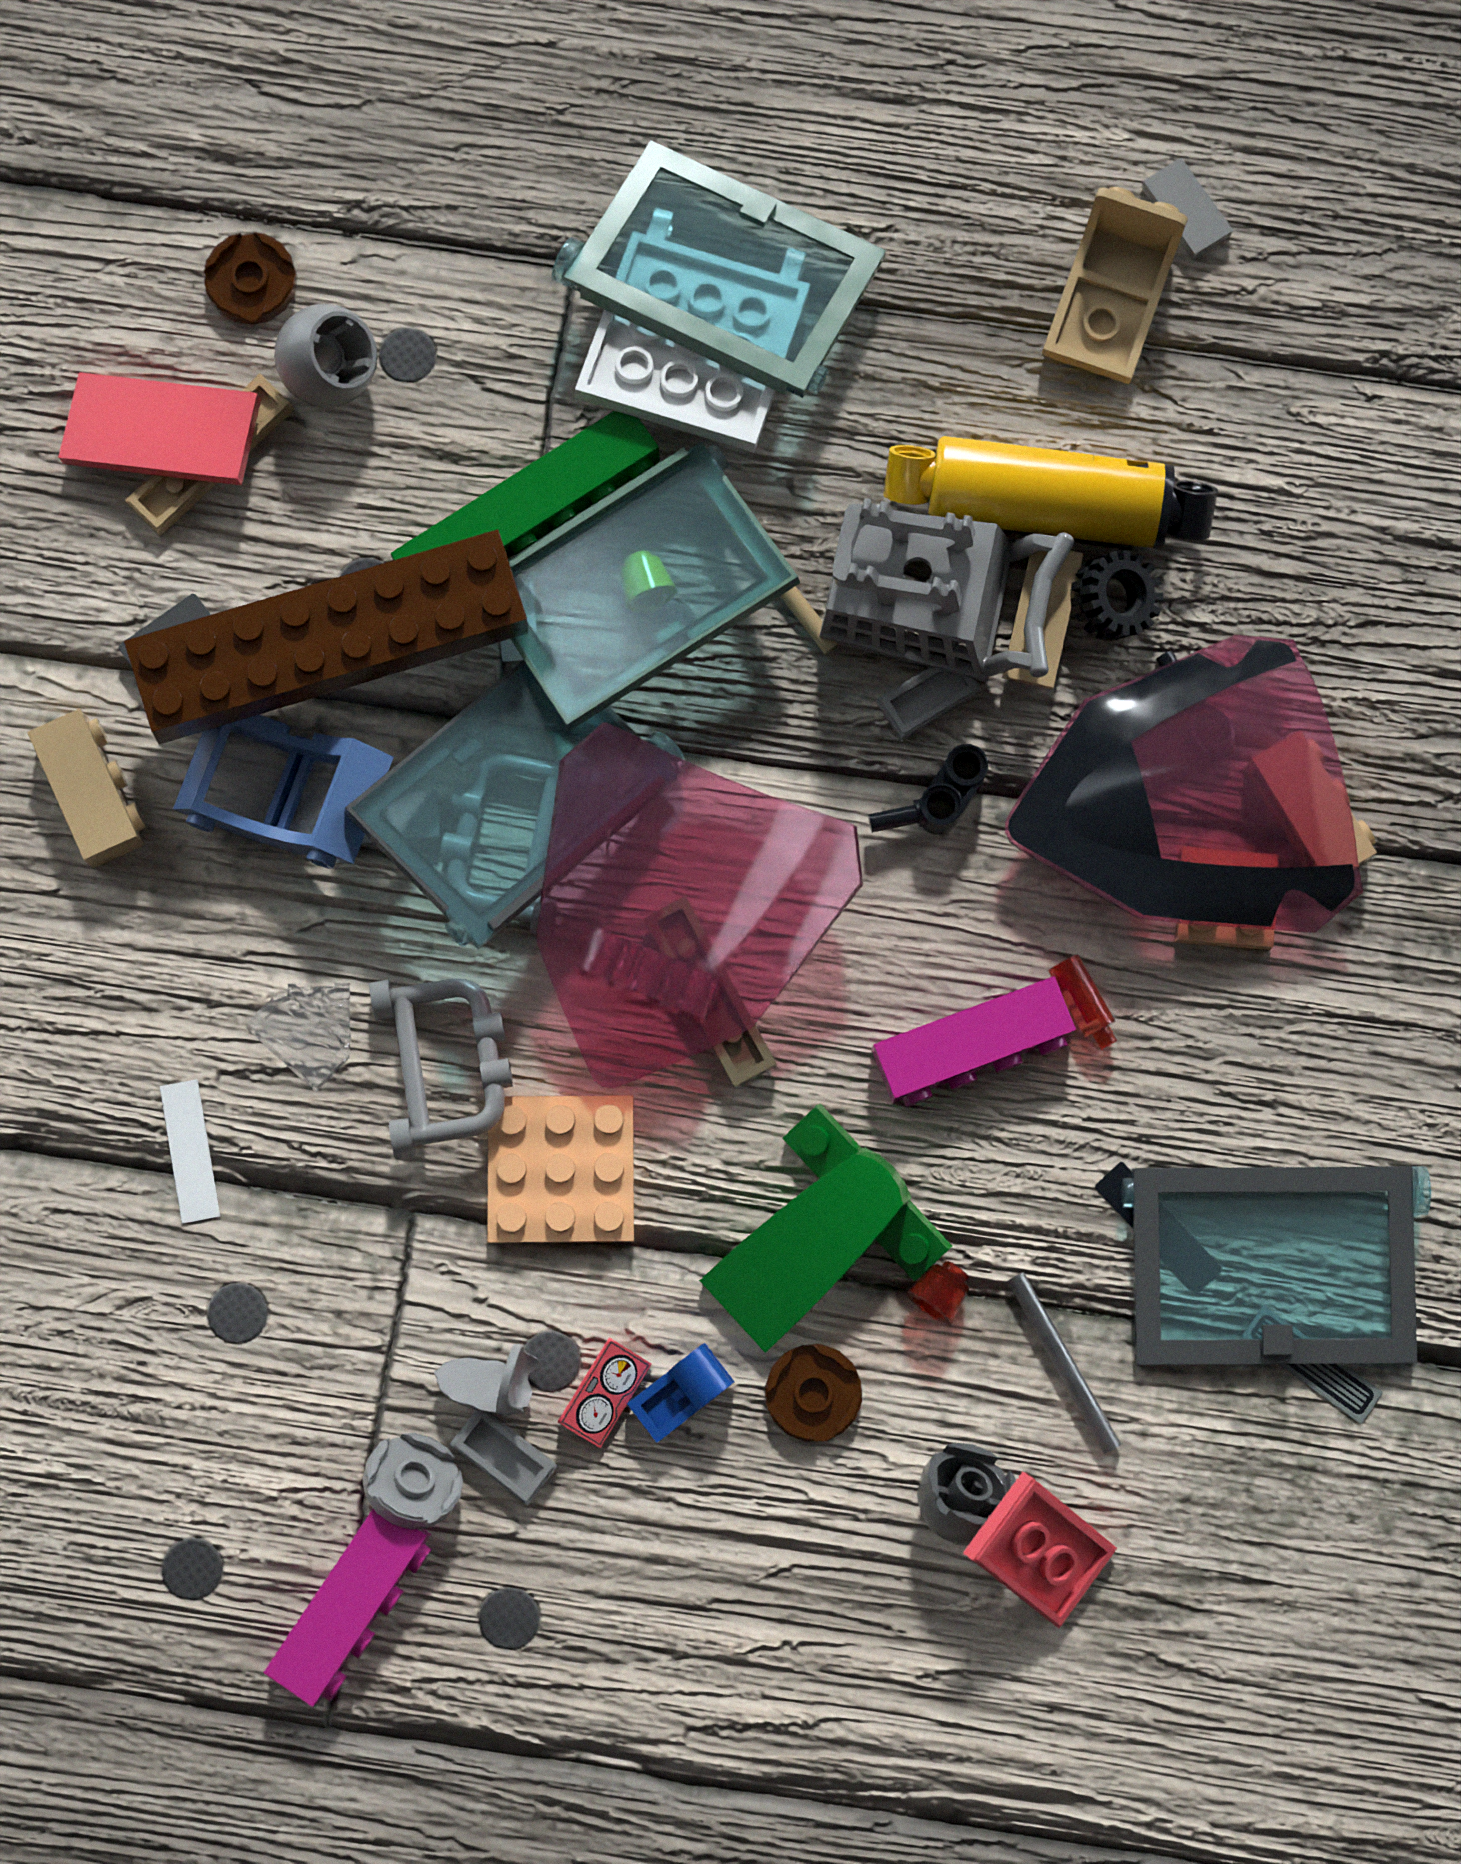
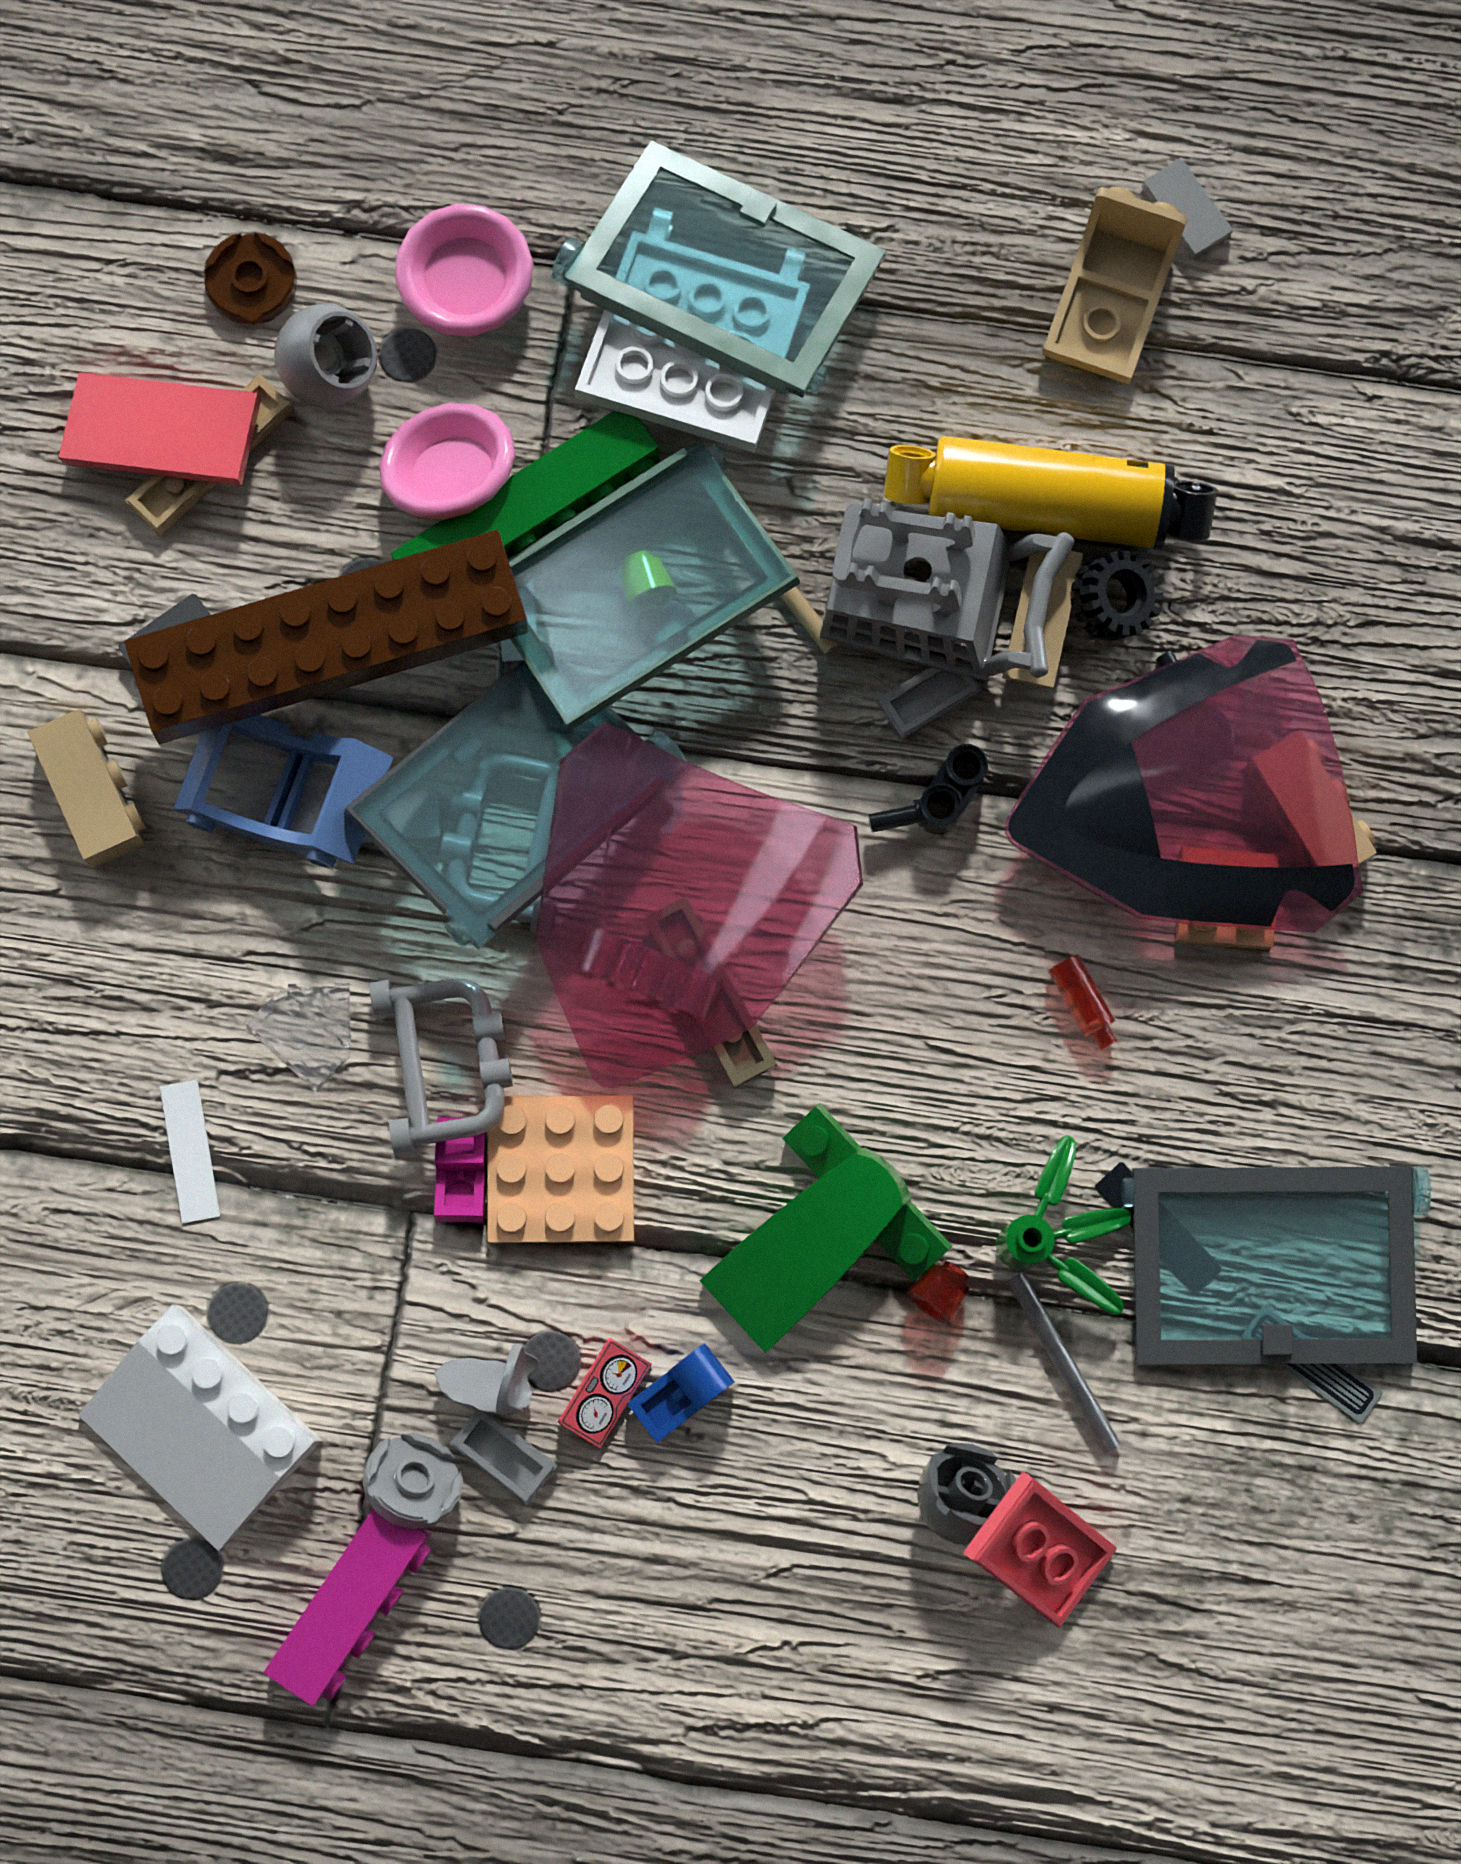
reddish brown tile [765,1344,862,1442] -> none
dark pink brick [871,976,1076,1107] -> none
none -> white slope [78,1304,322,1551]
none -> bright pink piece [379,403,516,520]
none -> bright pink piece [395,204,533,337]
none -> dark pink slope [434,1117,486,1222]
none -> green plant [996,1135,1132,1315]

